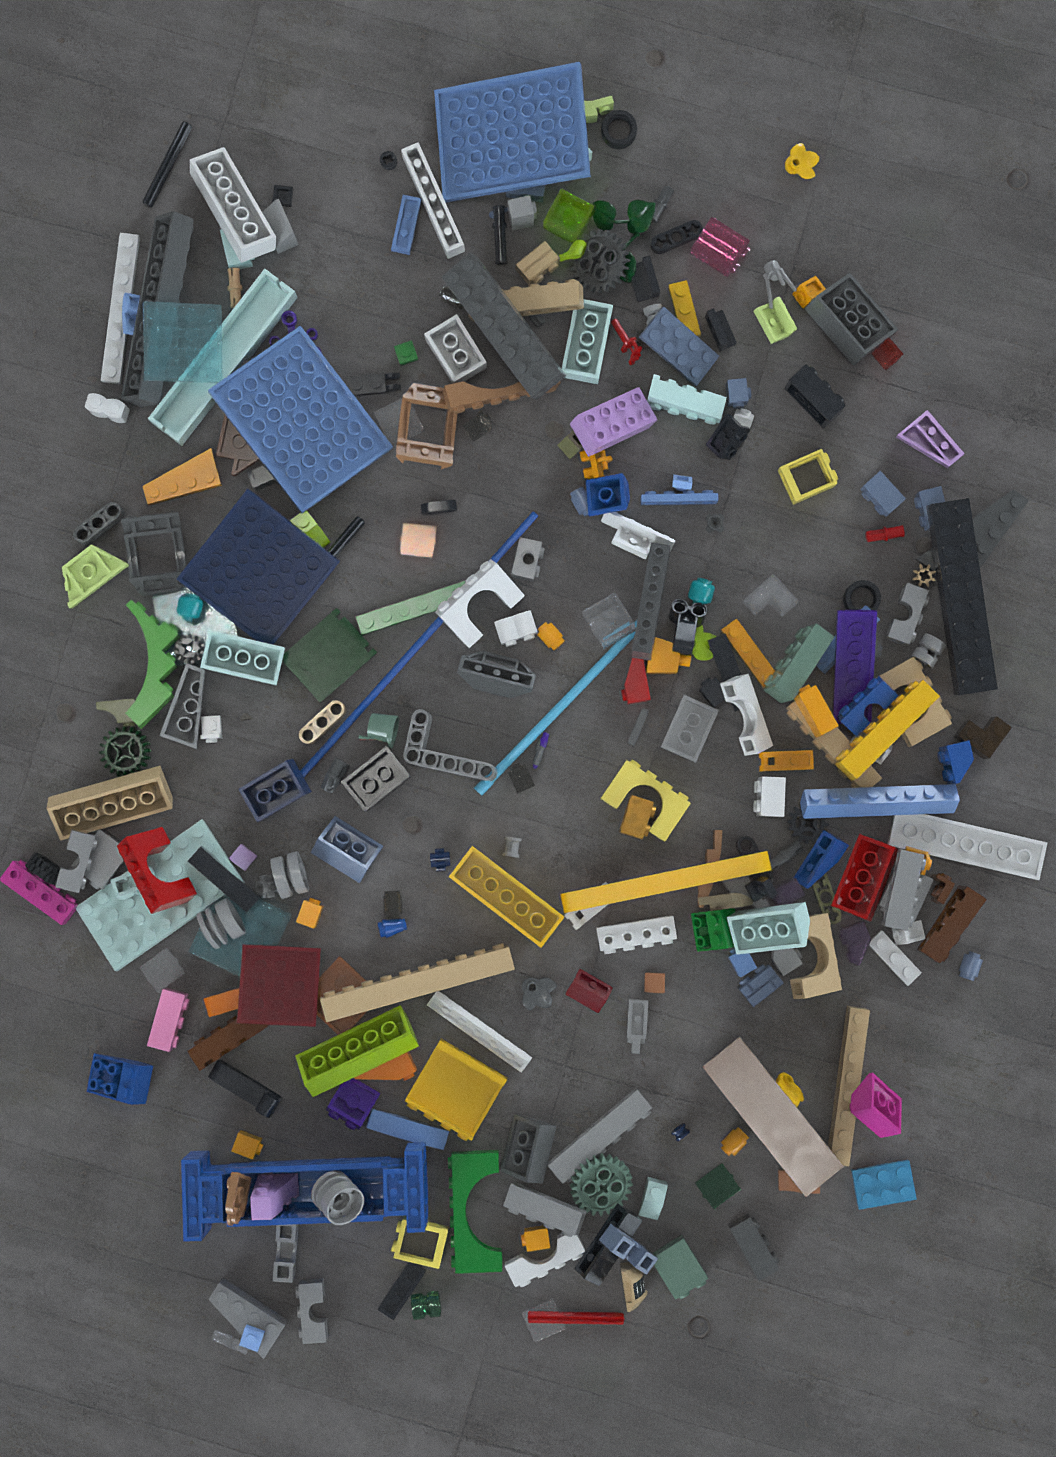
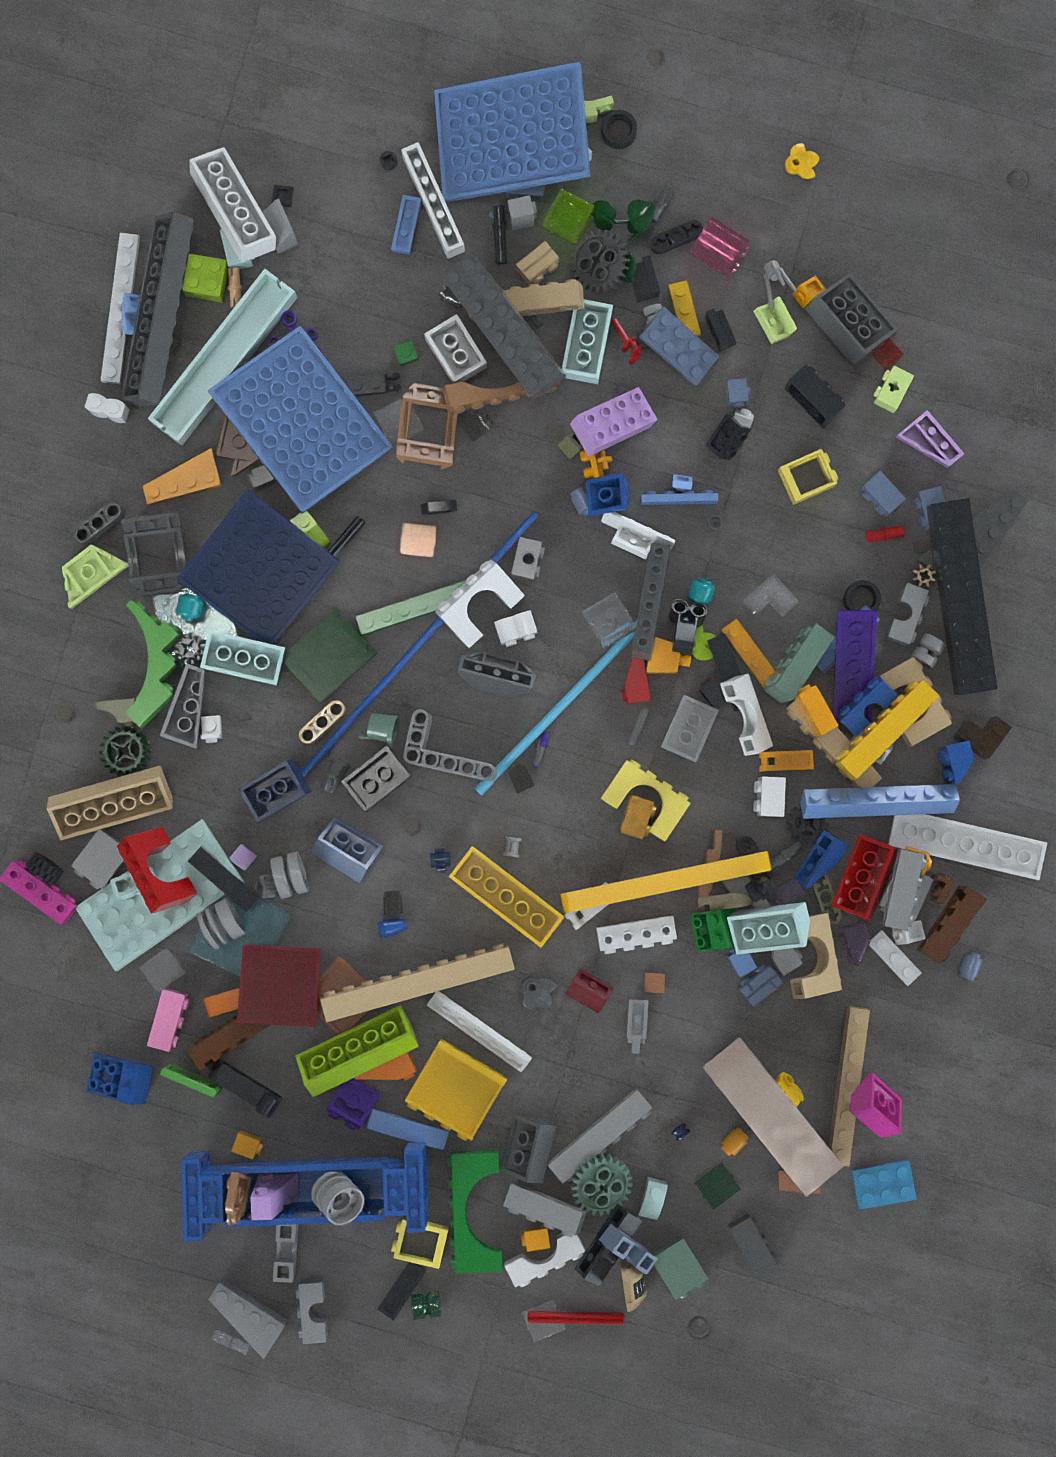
light grey arch [55,829,97,893] -> none
black axle [142,121,192,208] -> none
clear light blue plate [143,301,223,383] -> none
light blue plate [239,1325,265,1352] -> none
light orange brick [296,898,324,928] -> none
light orange brick [537,622,565,651] -> none
lime animal [559,240,587,262] -> none
light aqua wedge [647,374,727,425] -> none
none -> bright green tile [160,1063,223,1098]
none -> lime brick [182,254,229,303]
none -> yellowish green brick [873,366,914,413]

